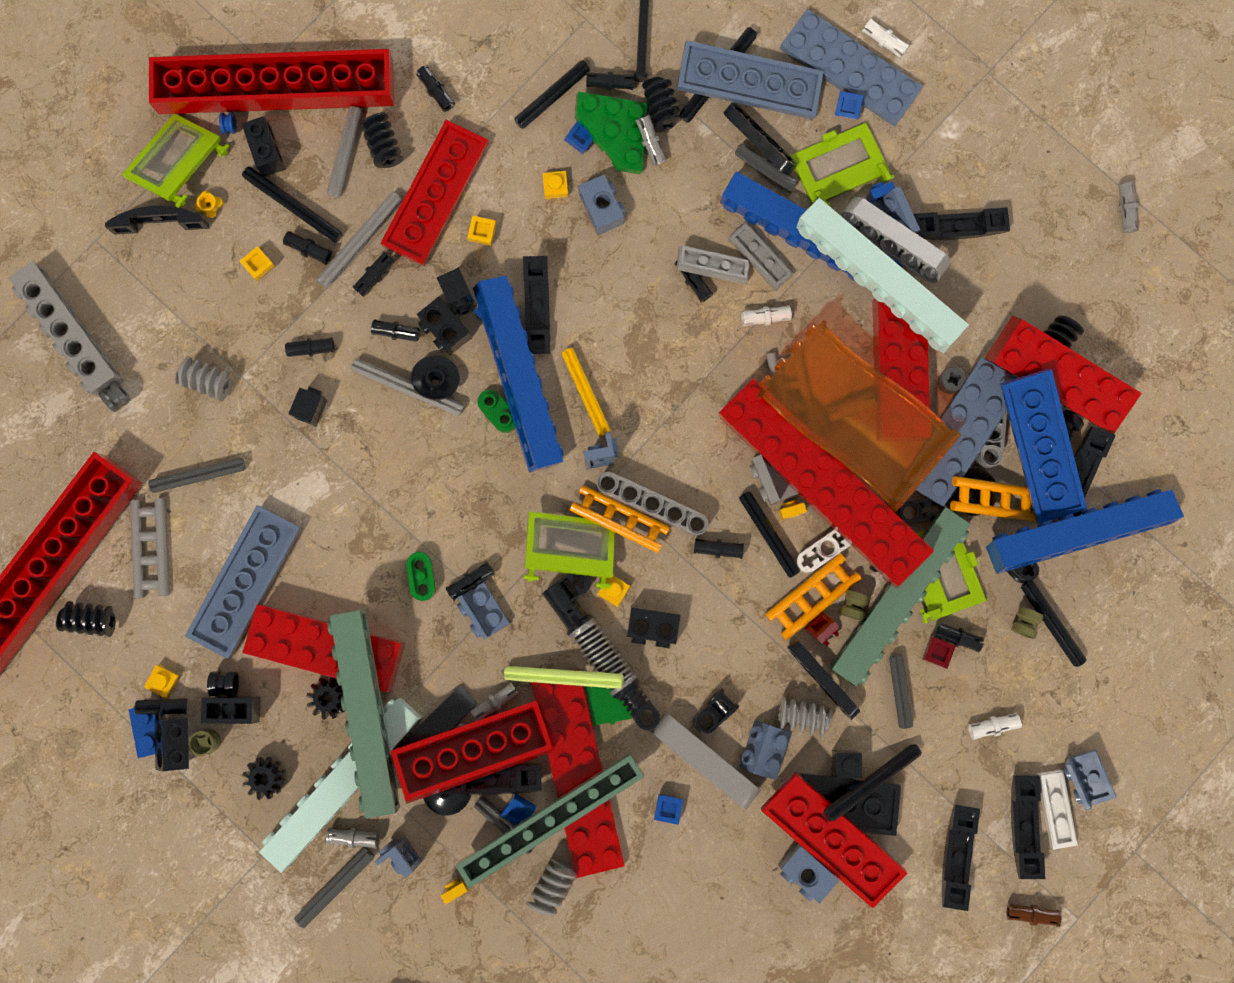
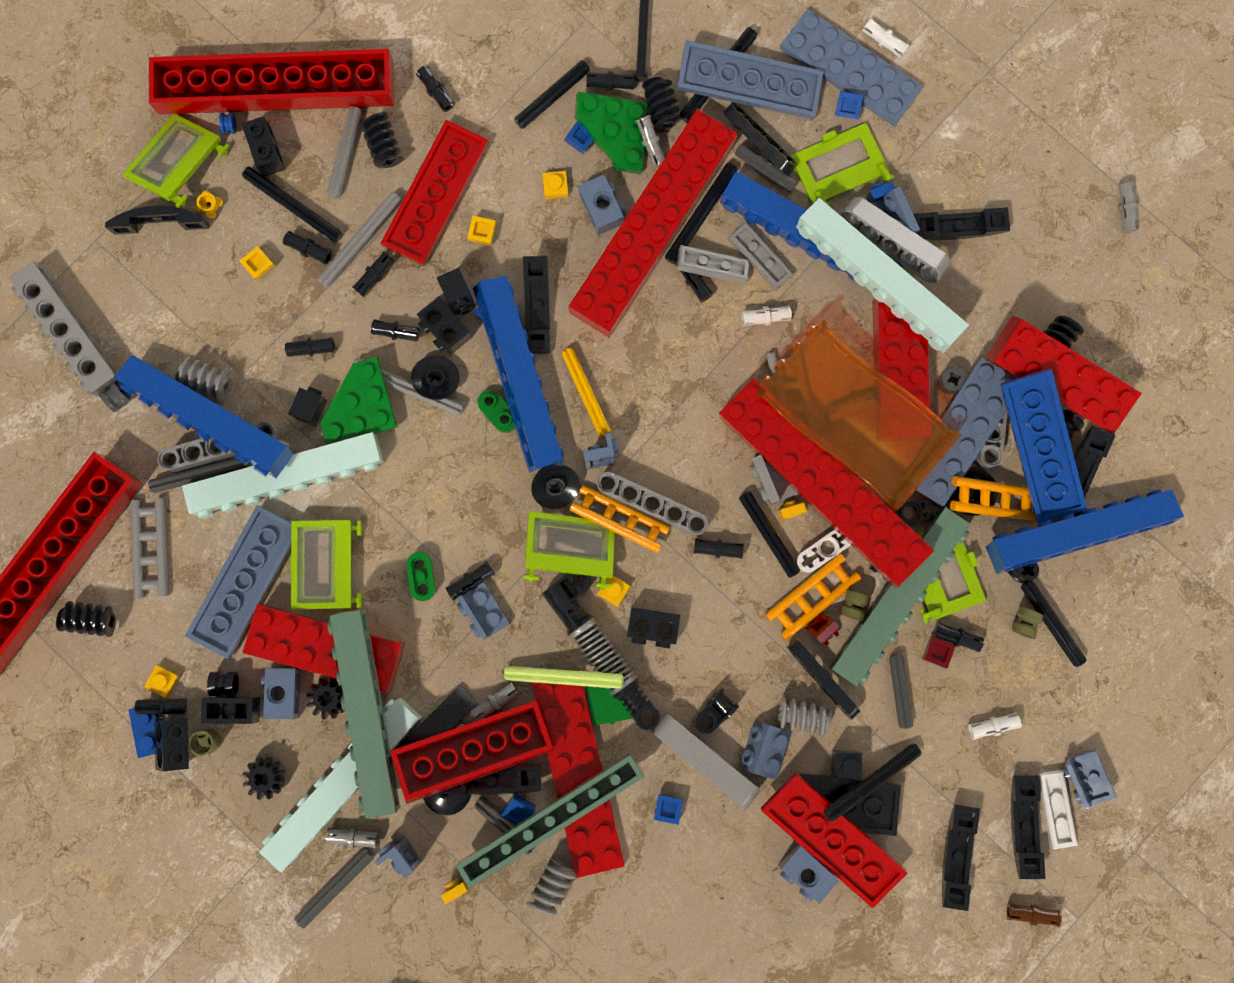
none -> blue brick [114,355,294,478]
none -> light grey beam [157,421,281,473]
none -> light aqua brick [182,432,384,519]
none -> sand blue brick [260,668,301,719]
none -> piece [290,520,362,609]
none -> green plate [320,357,398,445]
none -> black dish [531,464,580,509]
none -> red brick [568,109,738,338]
none -> black axle [665,163,737,264]

